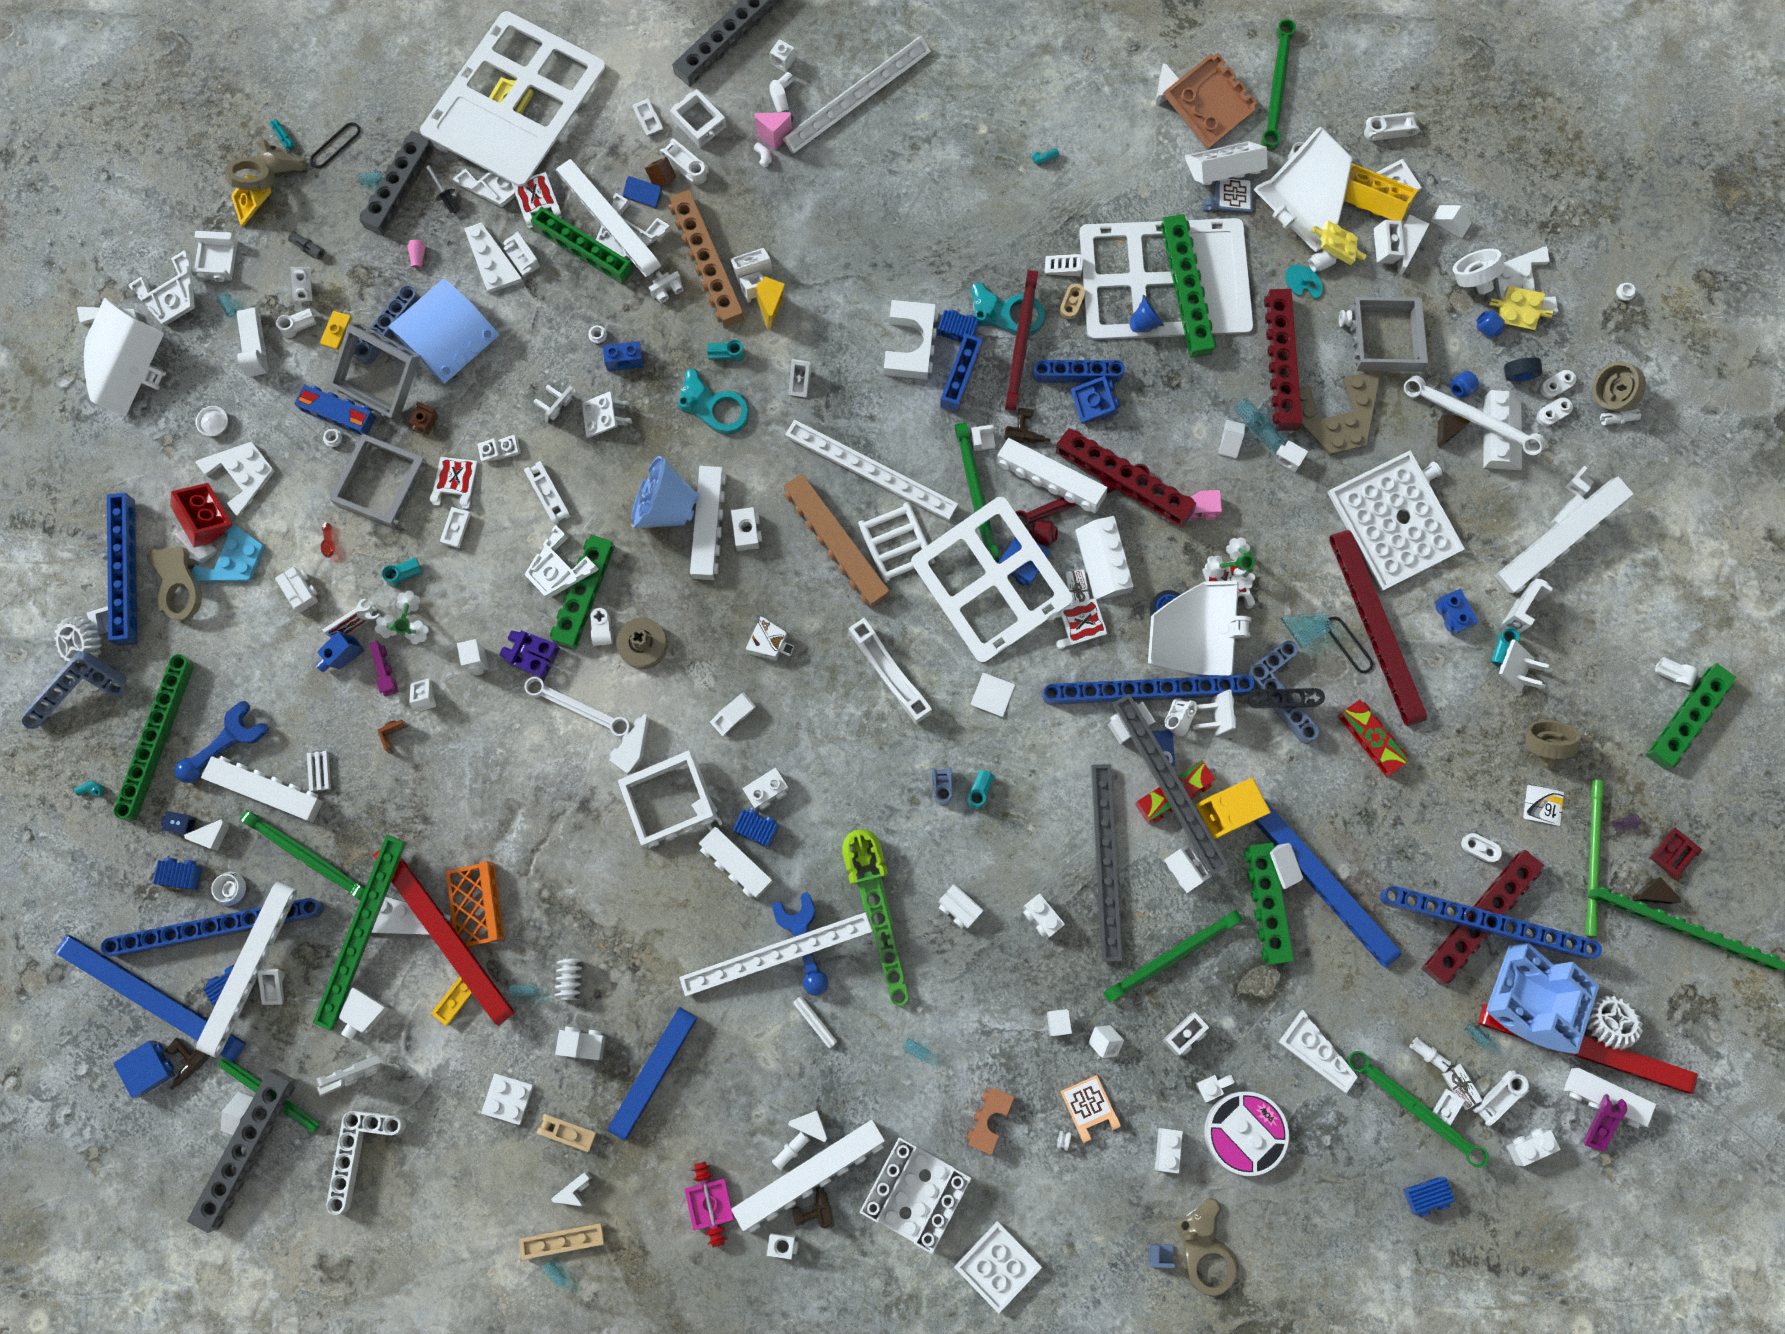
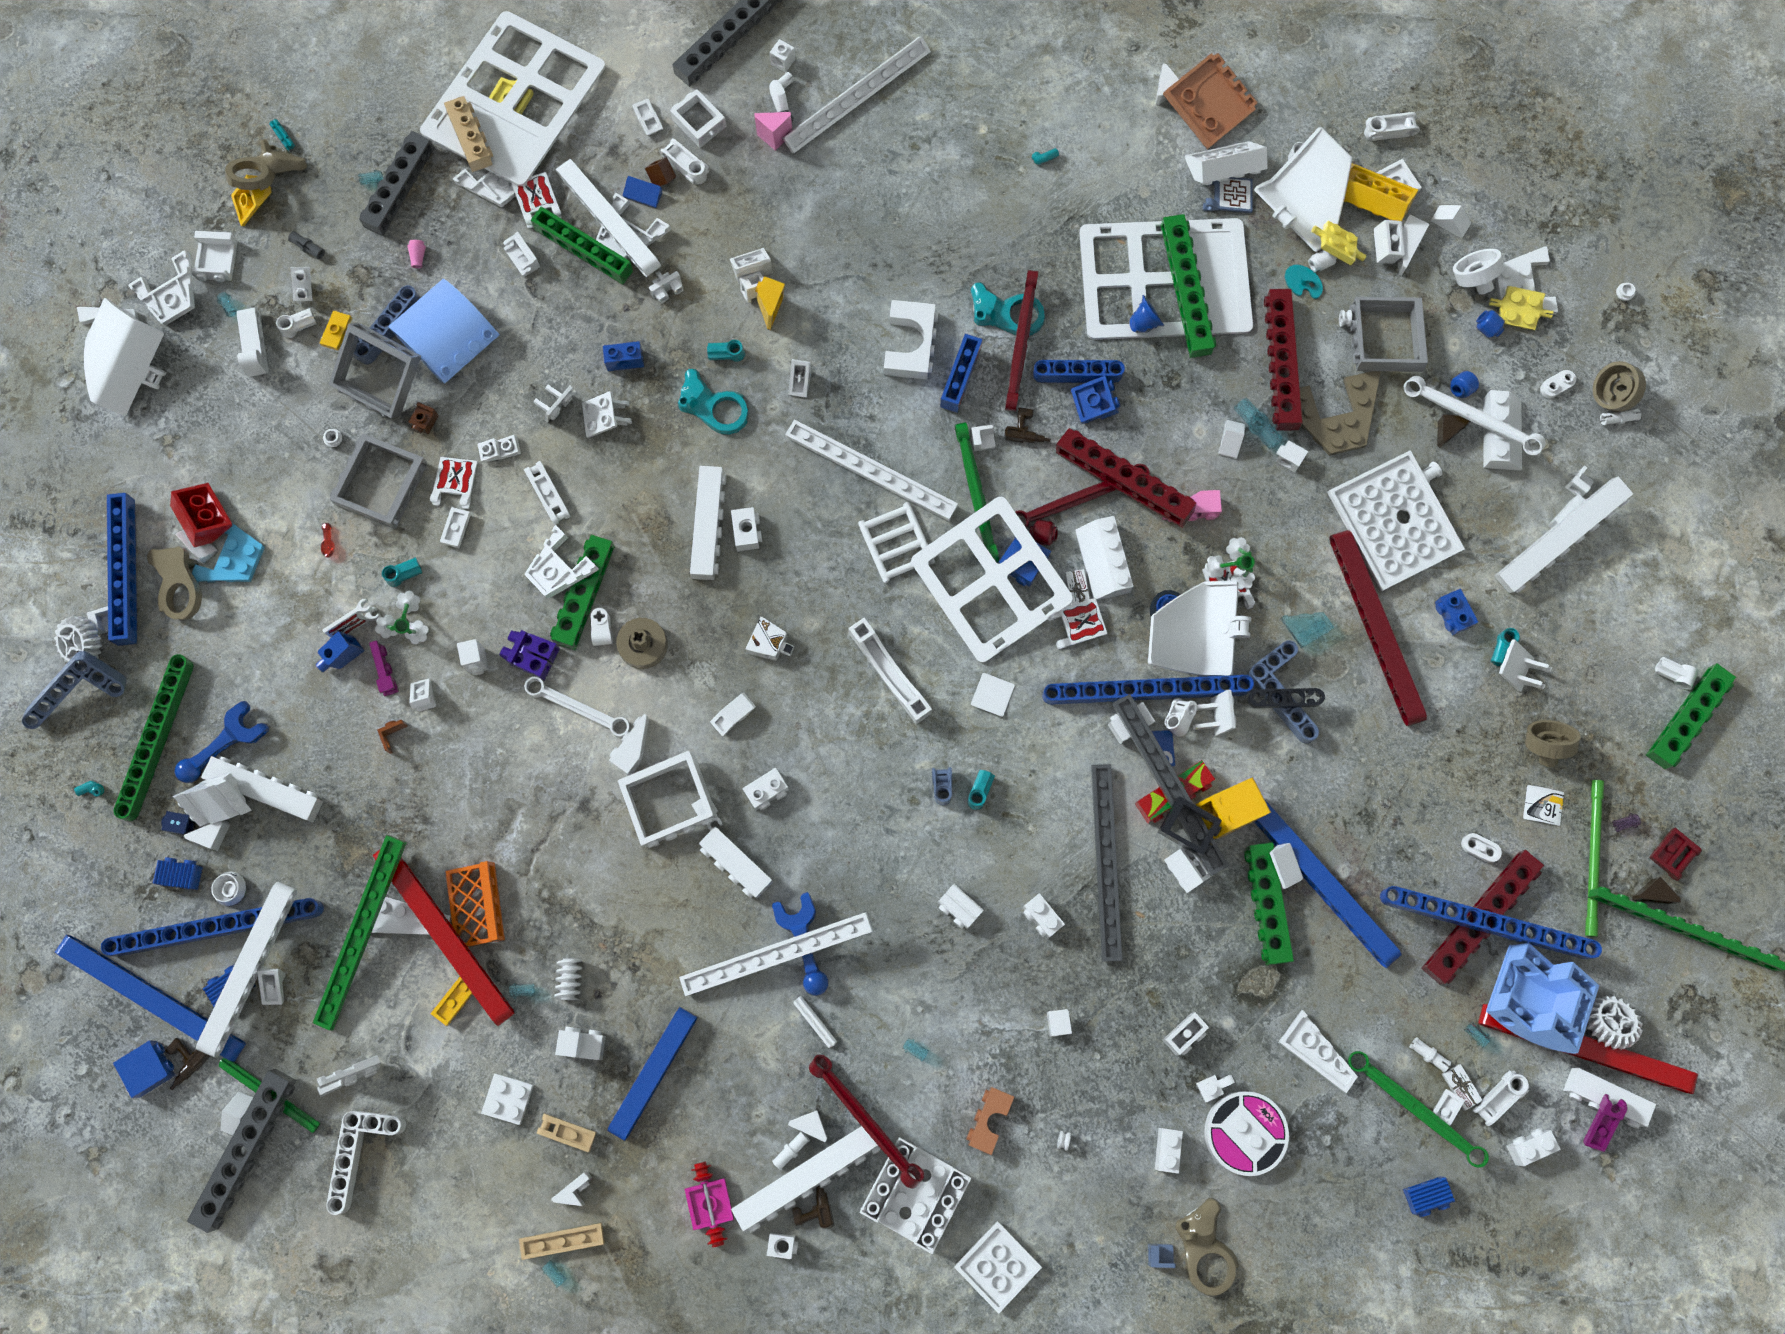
white hat [196,406,228,437] -> none
white wing [196,442,275,518] -> none
green piece [239,810,365,900] -> none
white brick [275,567,318,613] -> none
blue brick [294,385,376,435] -> none
white tile [307,751,331,792] -> none
black piece [310,122,360,168] -> none
white torso [339,987,390,1039] -> none
black piece [426,165,460,213] -> none
white wing [464,223,523,293] -> none
white plate [588,325,607,344] -> none
light blue cone [631,456,699,528] -> none
medium nougat brick [668,190,744,328] -> none
blue brick [733,808,779,848] -> none
white arm [754,142,772,167] -> none
medium nougat brick [783,474,889,608] -> none
bright green piece [842,829,908,1006] -> none
blue brick [937,309,979,342] -> none
white brick [997,438,1107,513] -> none
white slope [1045,254,1083,277] -> none
tan plate [1060,284,1085,319] -> none
flag [1060,1075,1121,1144] -> none
white panel [1089,1025,1124,1058] -> none
green piece [1103,910,1243,1003] -> none
green piece [1261,19,1296,150] -> none
black piece [1325,616,1373,673] -> none
red brick [1337,699,1410,777] -> none
white panel [1502,578,1553,634] -> none
black wheel [1504,357,1543,381] -> none
white plate [1537,398,1573,427] -> none
none -> white slope [172,773,252,827]
none -> tan brick [444,96,493,172]
none -> dark red piece [809,1054,924,1189]
none -> black window [1157,796,1222,856]

